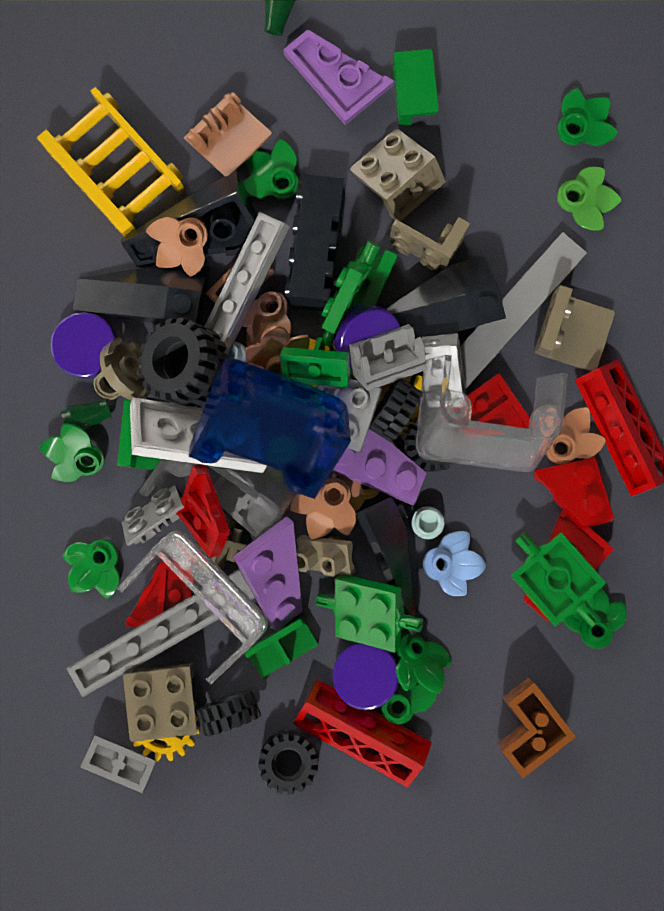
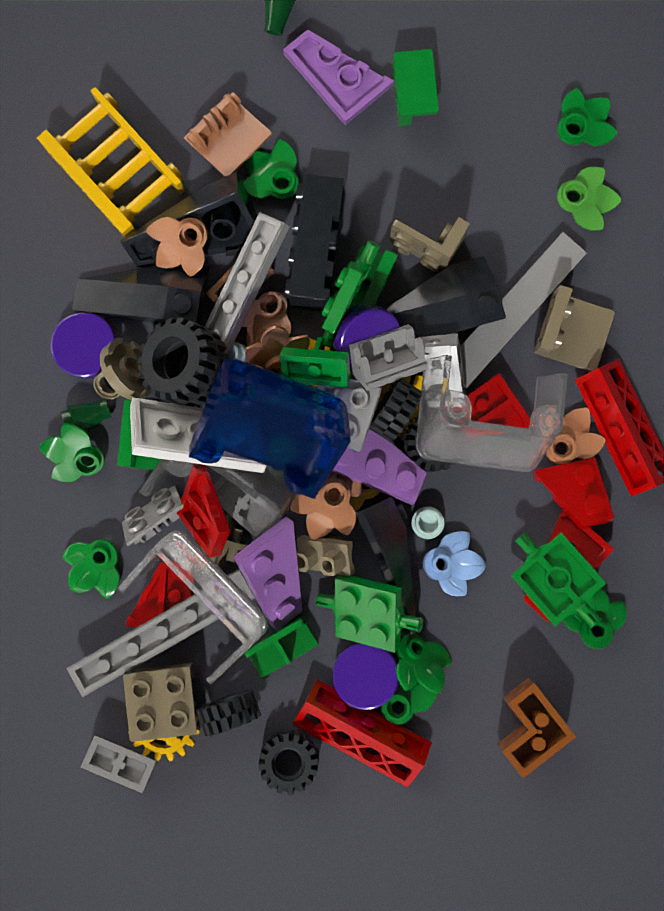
dark tan bracket [350,129,446,222] -> none

